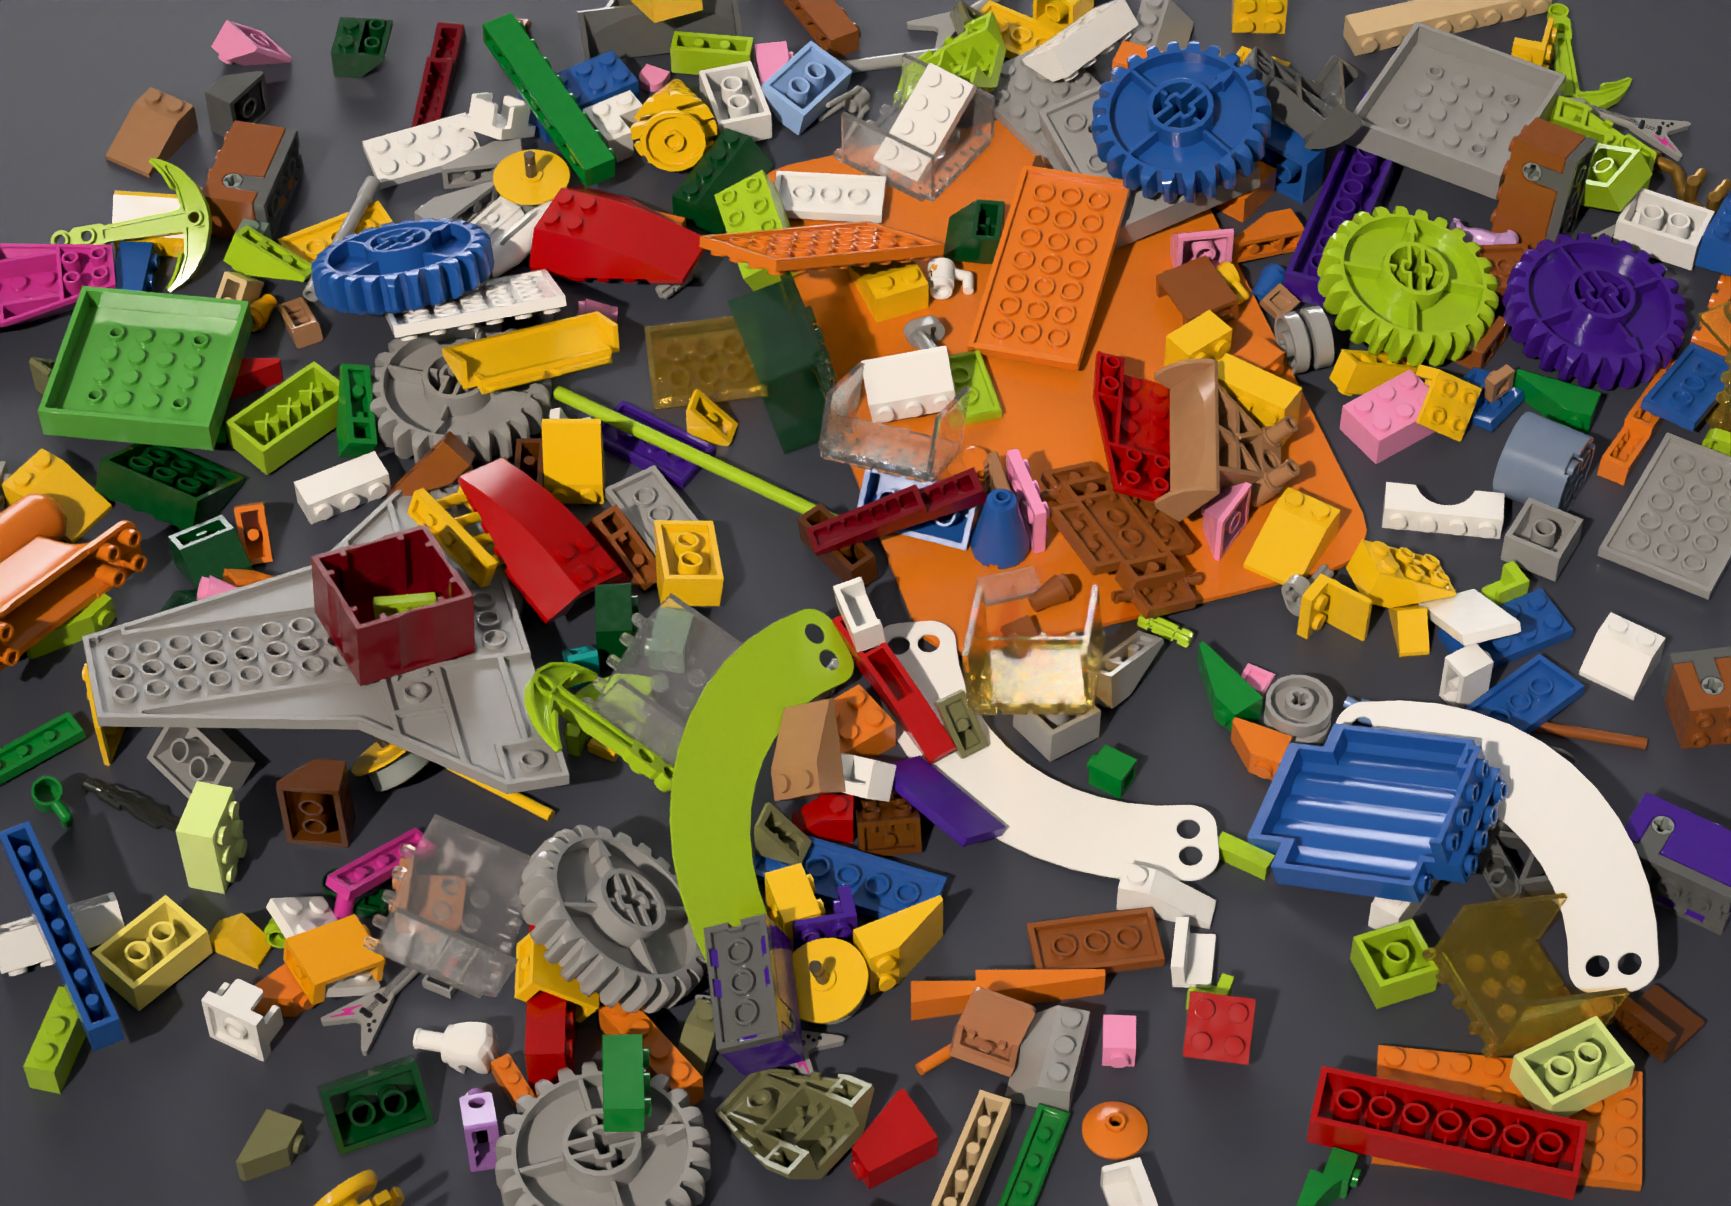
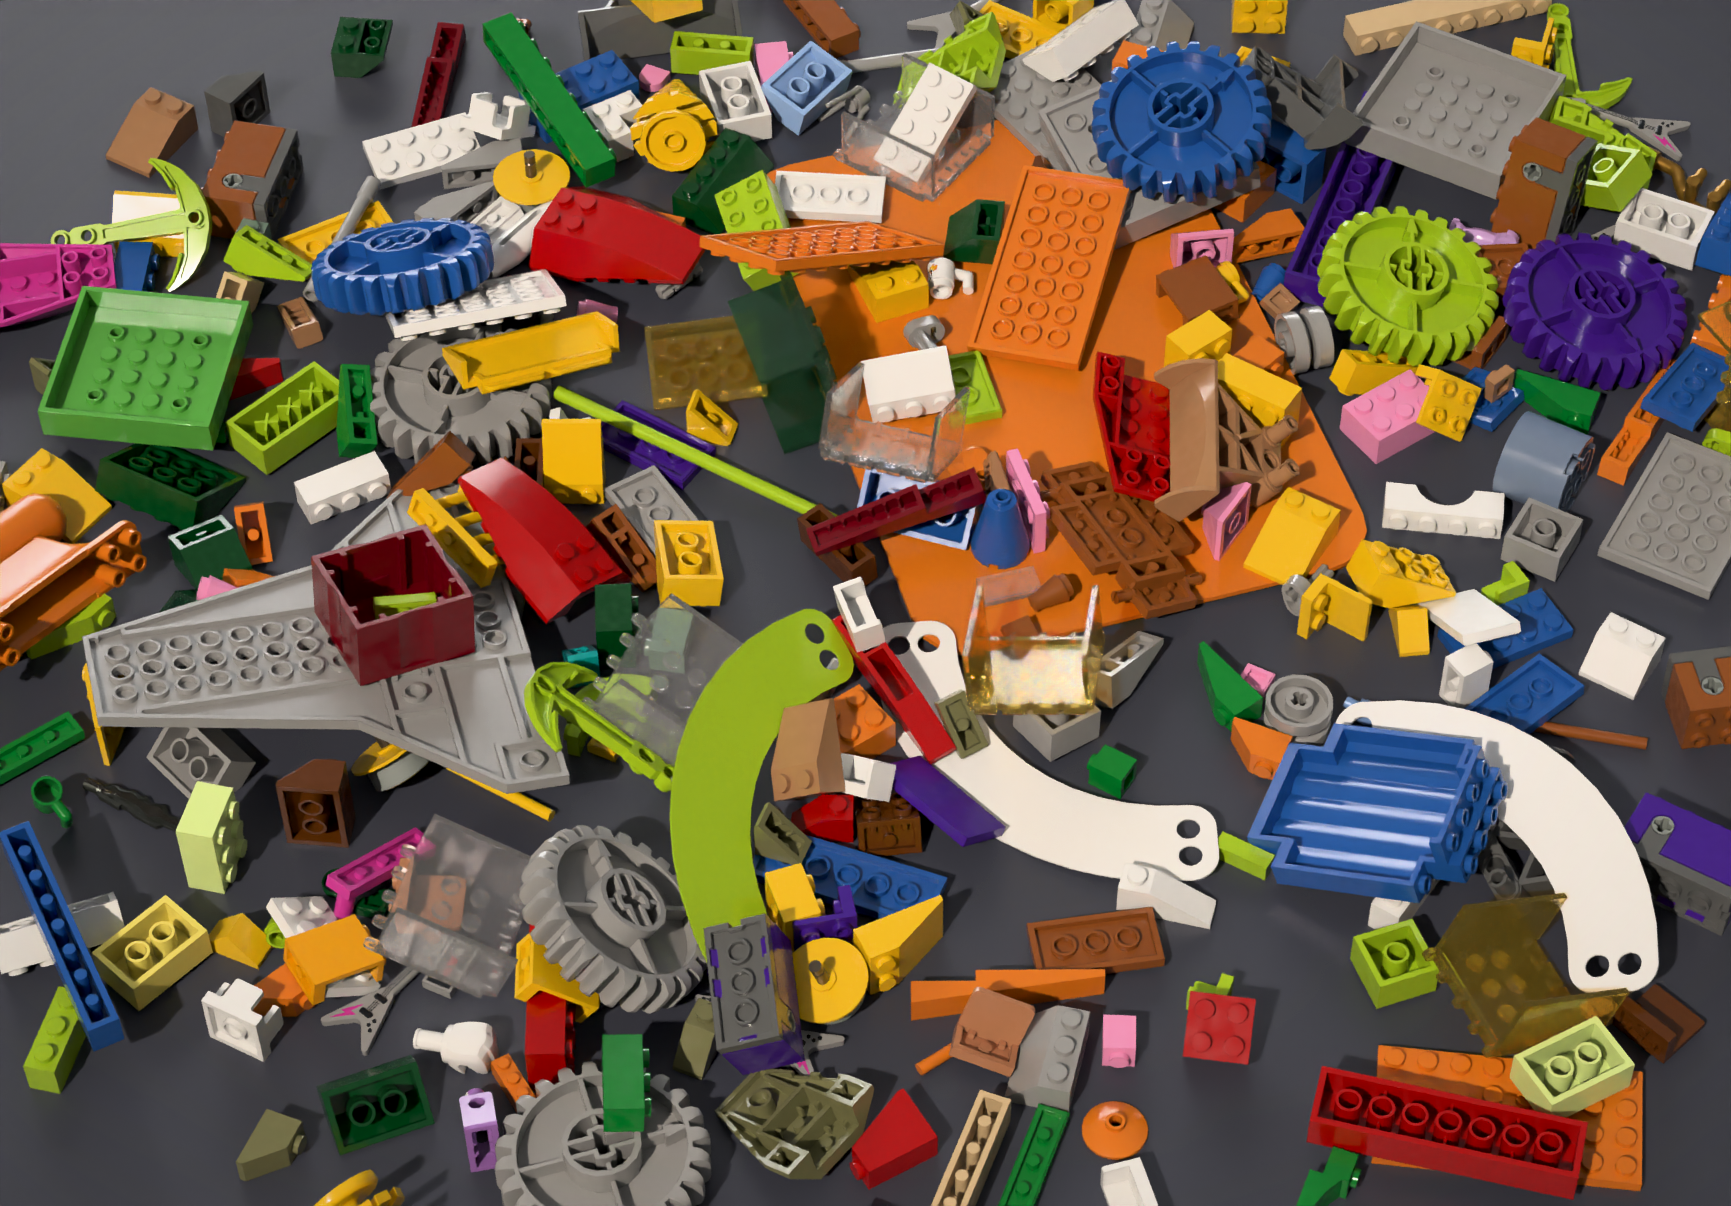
bright pink slope [211,20,293,66] -> none
light orange cone [250,294,277,332] -> none
orange arch [598,1002,704,1106] -> none
lime axle [1137,614,1194,648] -> none
white panel [1171,917,1216,988] -> none

